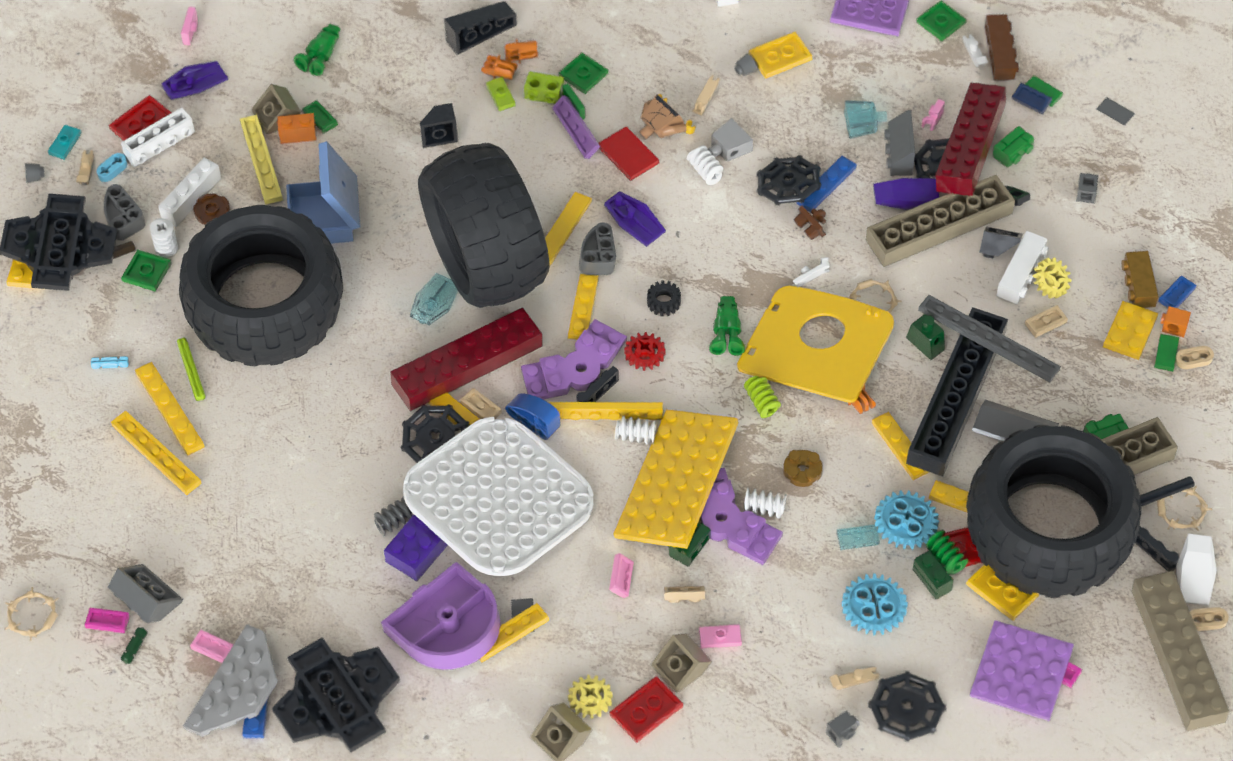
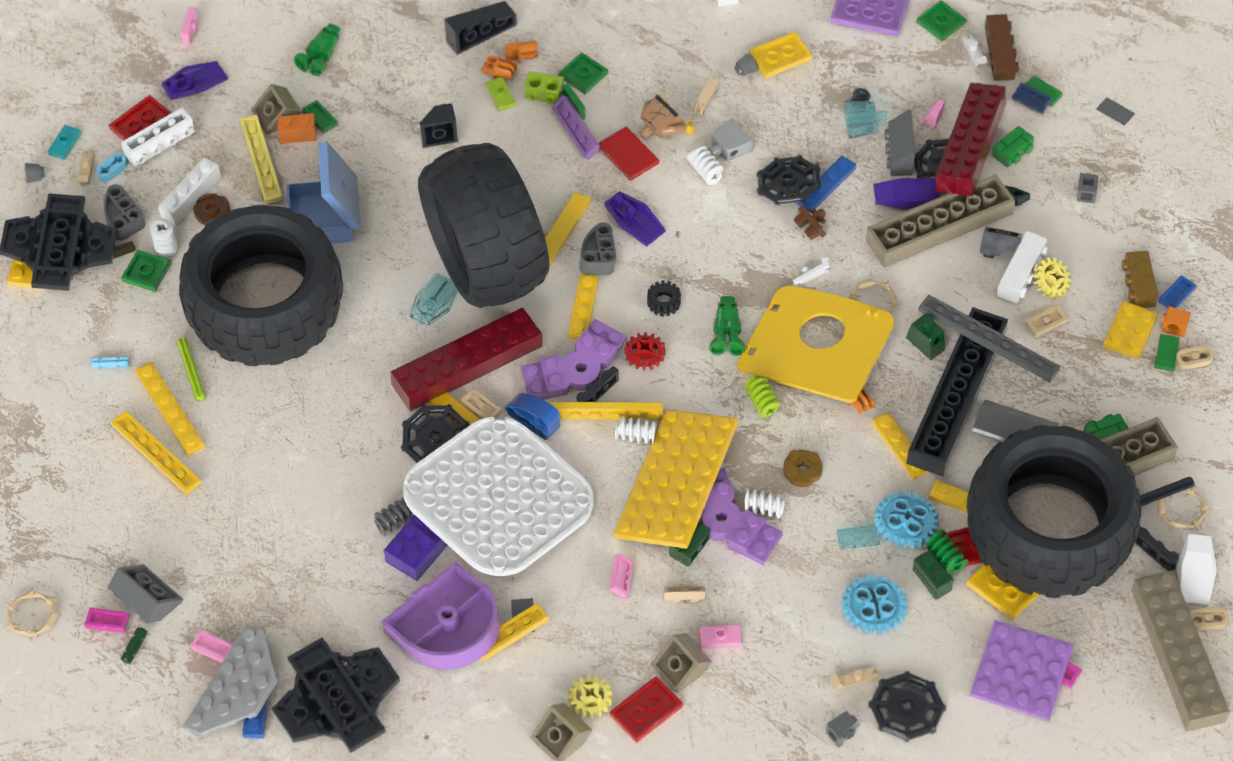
none -> black wheel [849,88,871,111]

